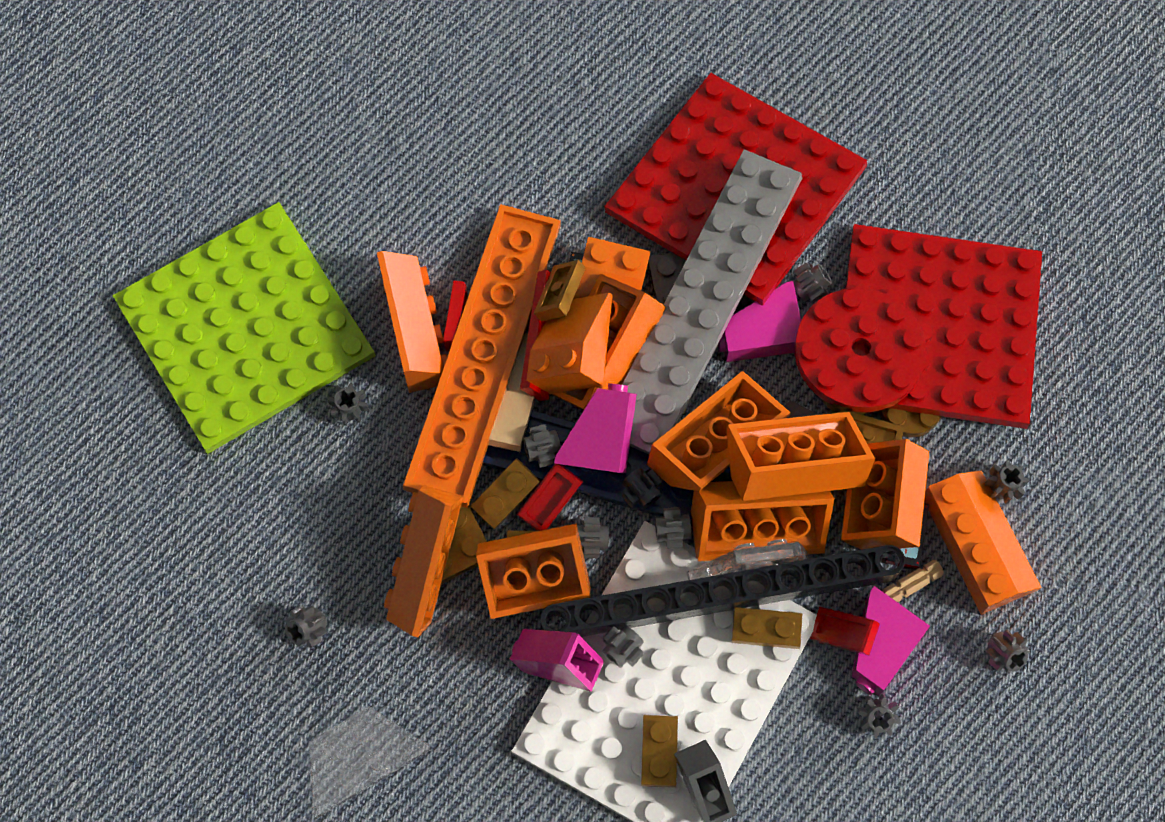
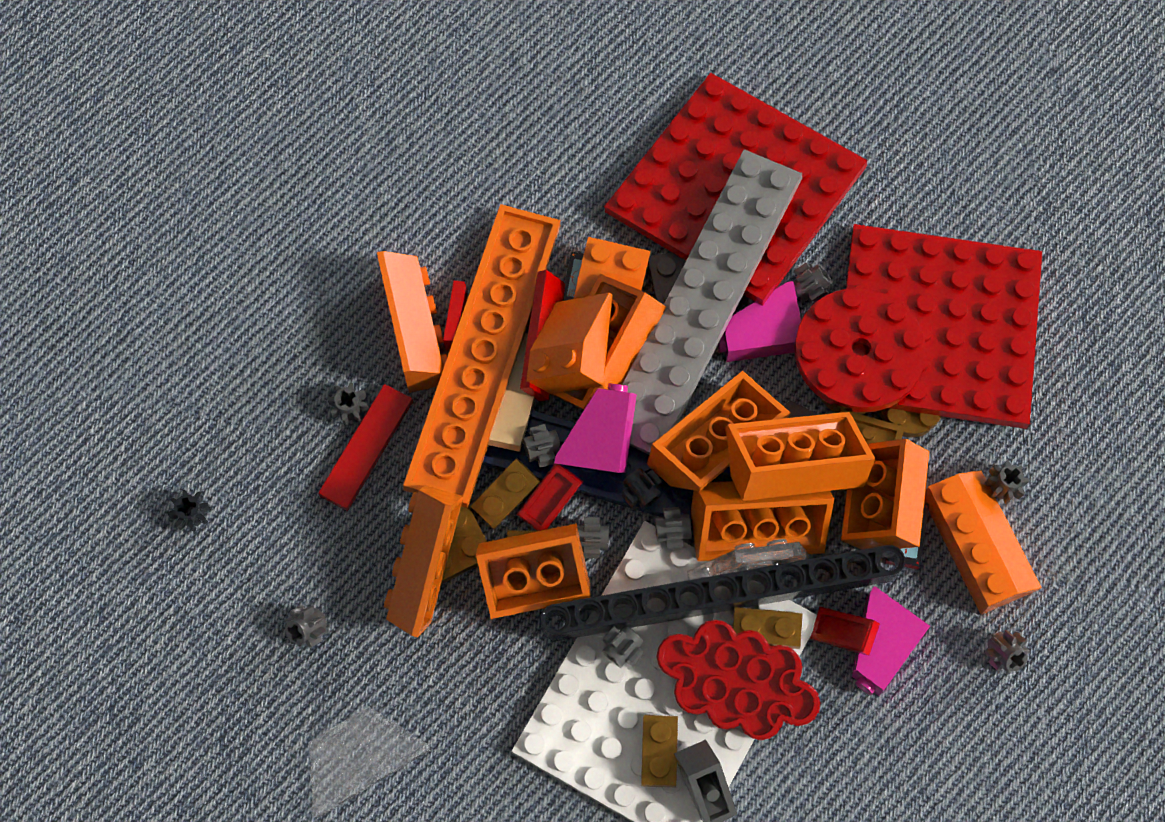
lime plate [112,202,376,454] -> none
dark pink slope [510,629,604,692] -> none
pearl gold plate [534,259,586,322] -> none
flat silver gear [857,693,901,738] -> none
tan axle [882,560,944,602] -> none
none -> black gear [167,490,211,533]
none -> red tile [318,384,413,511]
none -> red plate [656,620,820,740]

